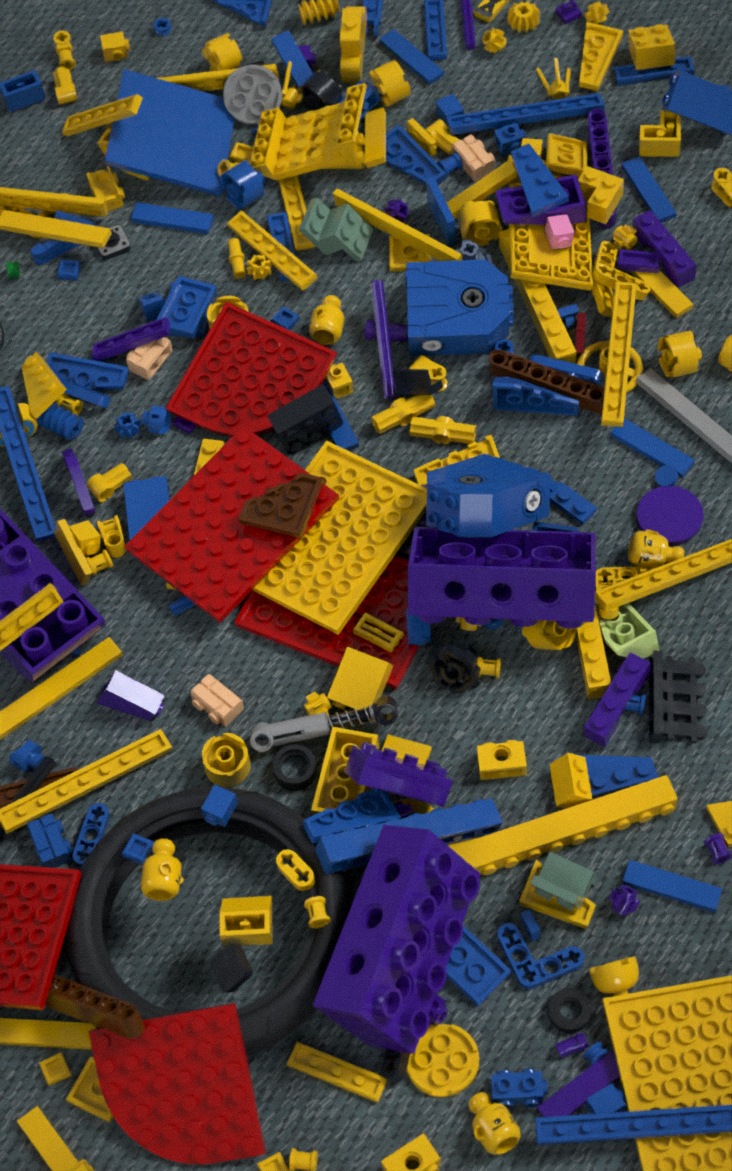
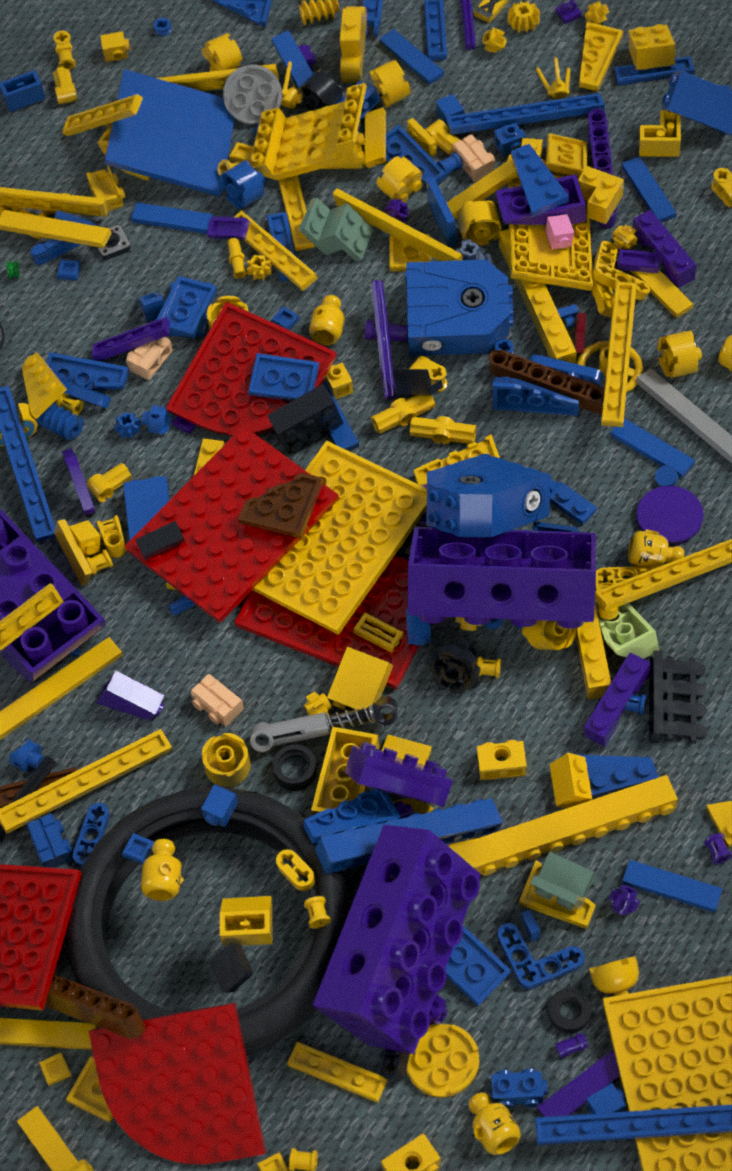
blue bush [584,1042,609,1066] -> none
none -> black tile [135,521,185,560]
none -> dark purple tile [206,216,250,240]
none -> blue tile [248,353,320,401]
none -> yellow brick [377,156,423,203]

